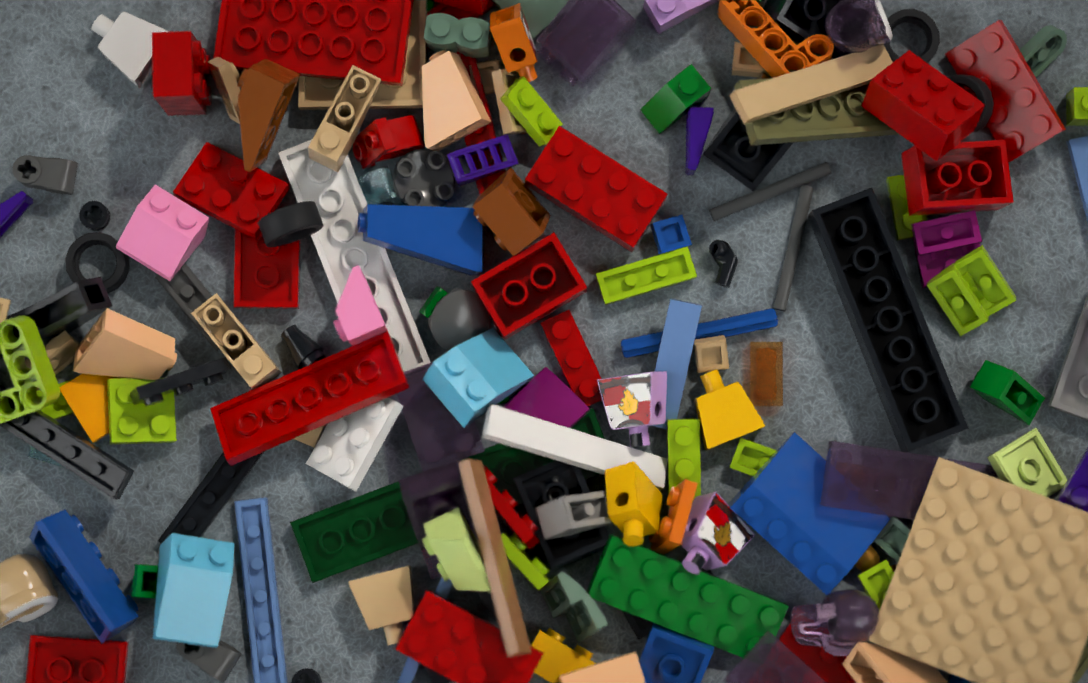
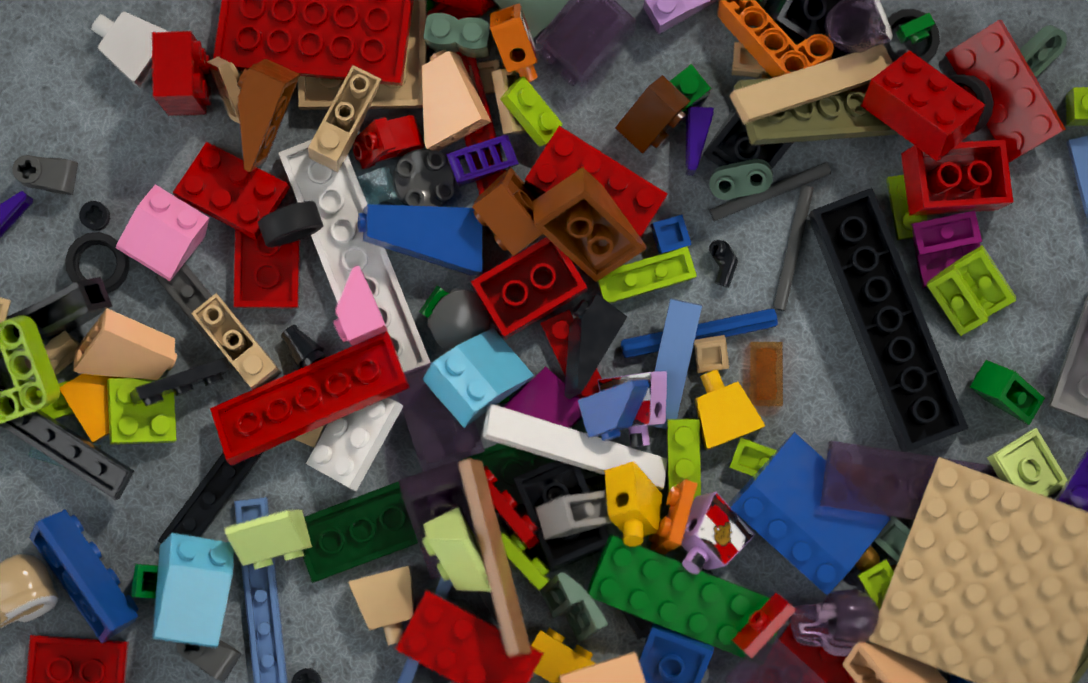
none -> yellowish green slope [224,510,312,570]
none -> dark orange slope [533,167,646,282]
none -> black slope [564,294,628,400]
none -> blue slope [578,379,649,441]
none -> reddish brown brick [615,75,690,154]
none -> sand green plate [709,159,773,200]
none -> red plate [732,593,796,658]
none -> green plate [896,12,935,45]

